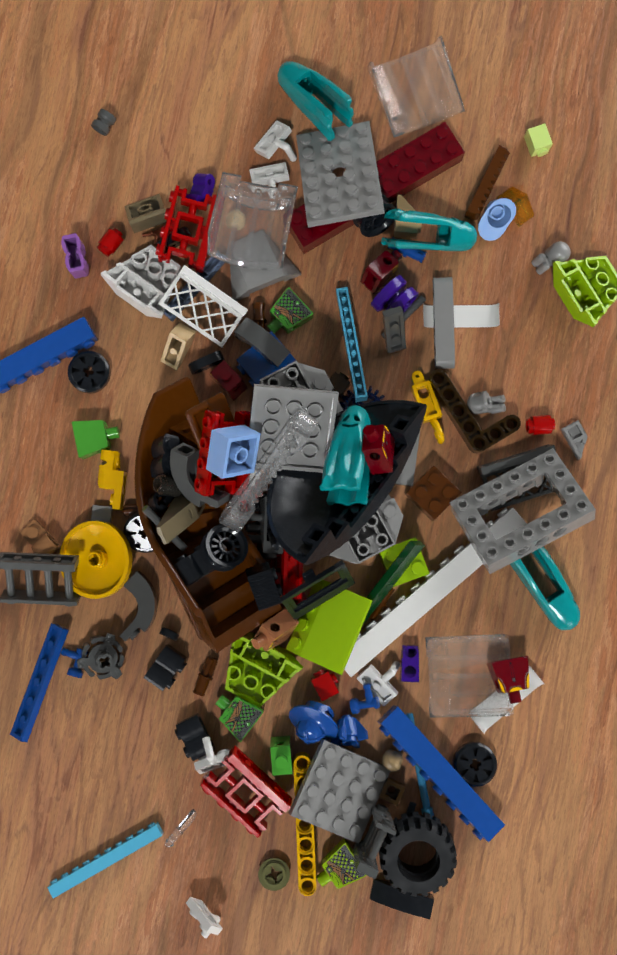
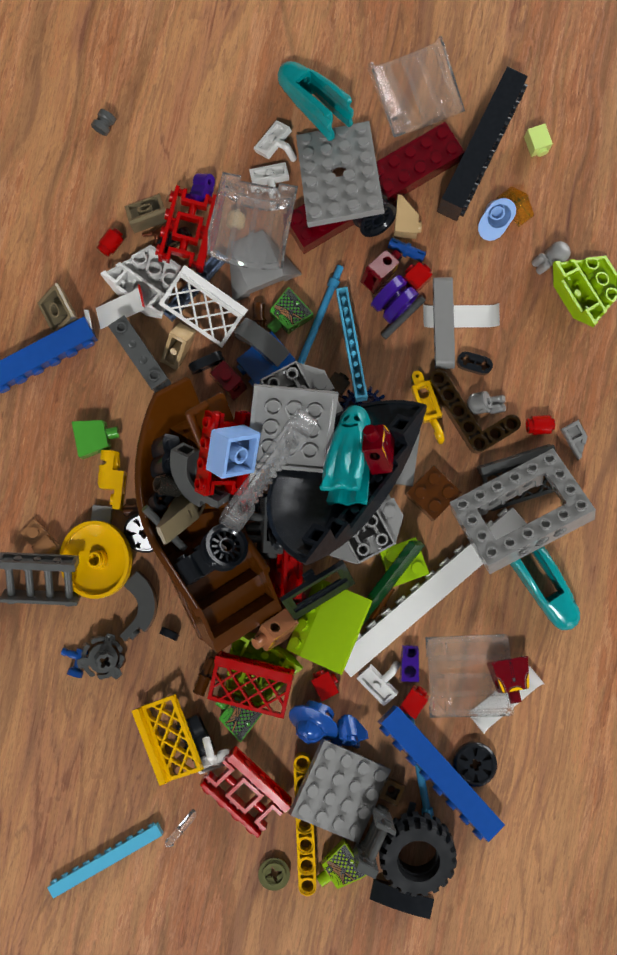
blue plate [10,623,69,742] -> none
medium lavender brick [61,233,89,279] -> none
black wheel [68,351,111,394] -> none
black brick [144,644,187,691] -> none
white plate [186,897,223,938] -> none
black brick [245,562,284,611] -> none
bright green torso [270,735,293,776] -> none
blue piece [350,683,380,714] -> none
teal piece [381,208,477,252] -> none
dark grey plate [382,306,406,353] -> none
tan piece [382,749,403,771] -> none
reddish brown gear [465,145,510,220] -> none
none -> dark tan slope [38,283,78,333]
none -> white sticker [84,284,145,329]
none -> dark grey fence [108,315,172,392]
none -> yellow fence [132,694,204,786]
none -> red fence [207,651,295,719]
none -> dark azure bar [297,265,344,364]
none -> red brick [399,685,430,719]
none -> red brick [403,262,433,292]
none -> black brick [437,66,528,221]
none -> black beam [456,351,493,375]

